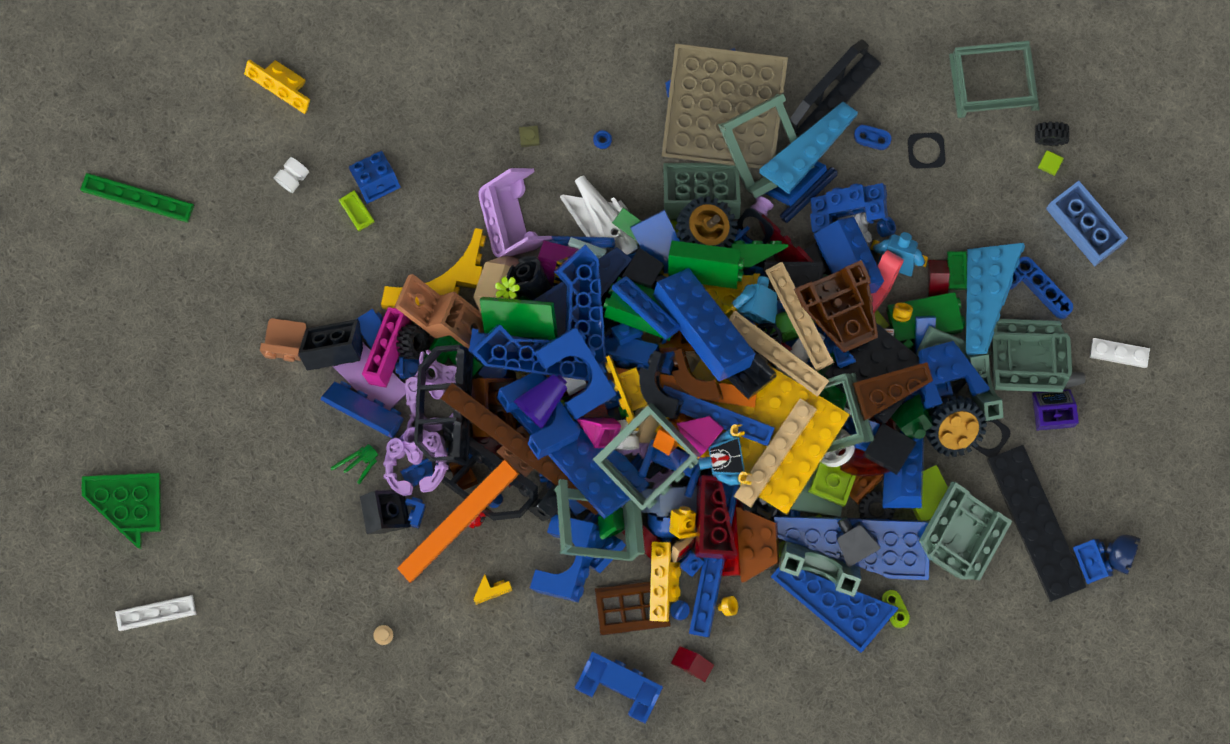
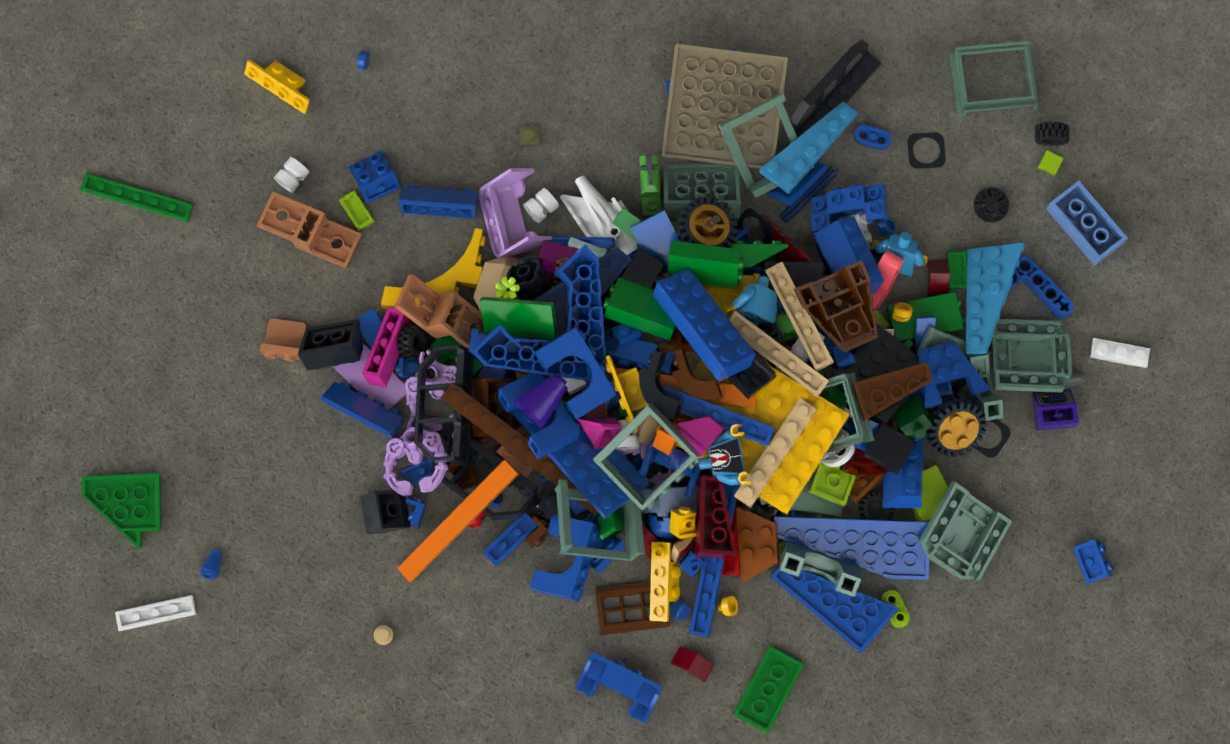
green plant [330,444,378,484] -> none
yellow slope [474,574,512,605] -> none
blue plate [593,130,612,149] -> none
blue tile [612,276,681,340] -> none
lavender wheel [750,196,774,217] -> none
black torso [836,517,881,568] -> none
black plate [987,445,1086,602] -> none
dark blue cylinder [1106,534,1141,575] -> none
none -> blue cone [200,549,223,580]
none -> nougat bracket [257,192,362,269]
none -> blue tile [357,51,370,70]
none -> blue slope [398,185,478,219]
none -> blue plate [482,513,538,567]
none -> white wheel [523,188,559,223]
none -> reddish brown bracket [525,516,549,548]
none -> bright green plate [639,155,661,217]
none -> green tile [733,646,804,734]
none -> black wheel [974,187,1009,223]

